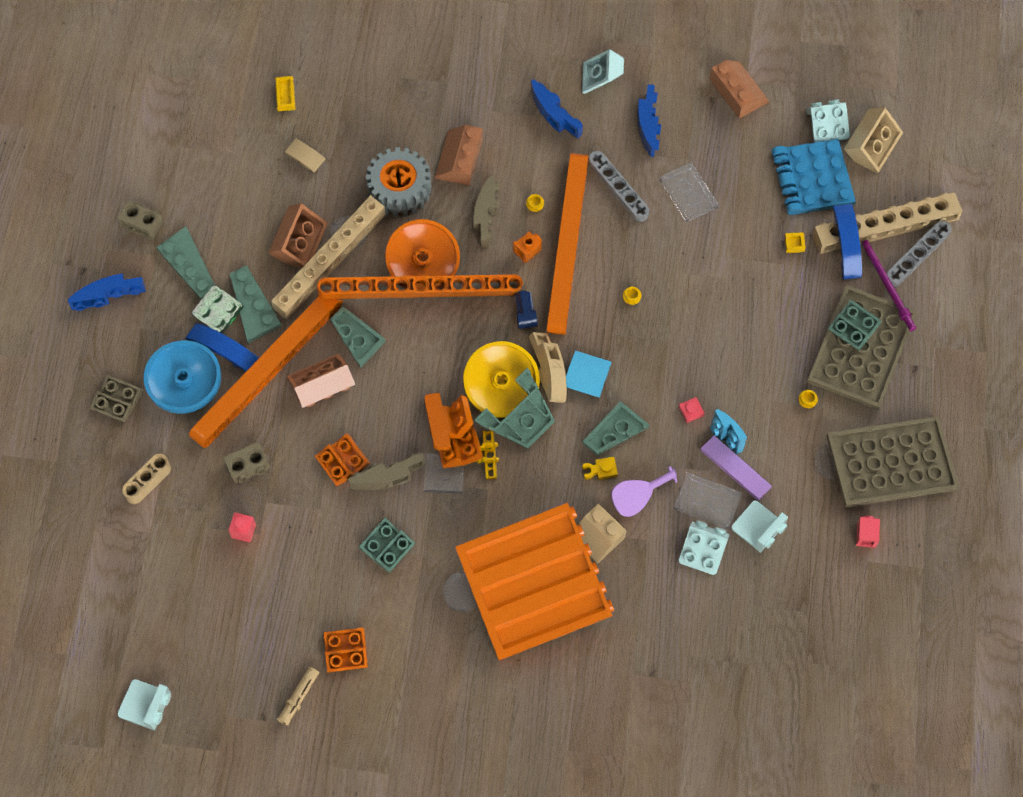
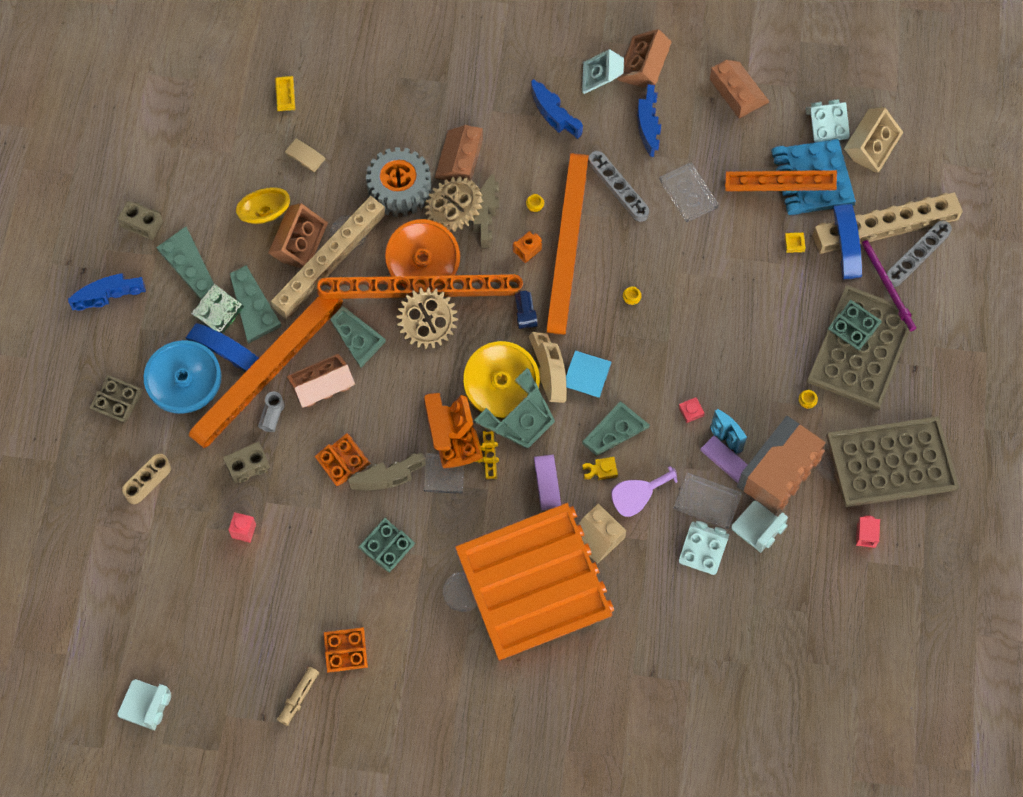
none -> yellow dish [236,188,290,224]
none -> light grey piece [258,391,285,432]
none -> tan gear [396,287,458,349]
none -> tan gear [425,176,483,232]
none -> lavender beam [534,454,561,511]
none -> nougat slope [617,29,672,88]
none -> orange plate [725,170,837,191]
none -> nougat piece [737,416,826,514]

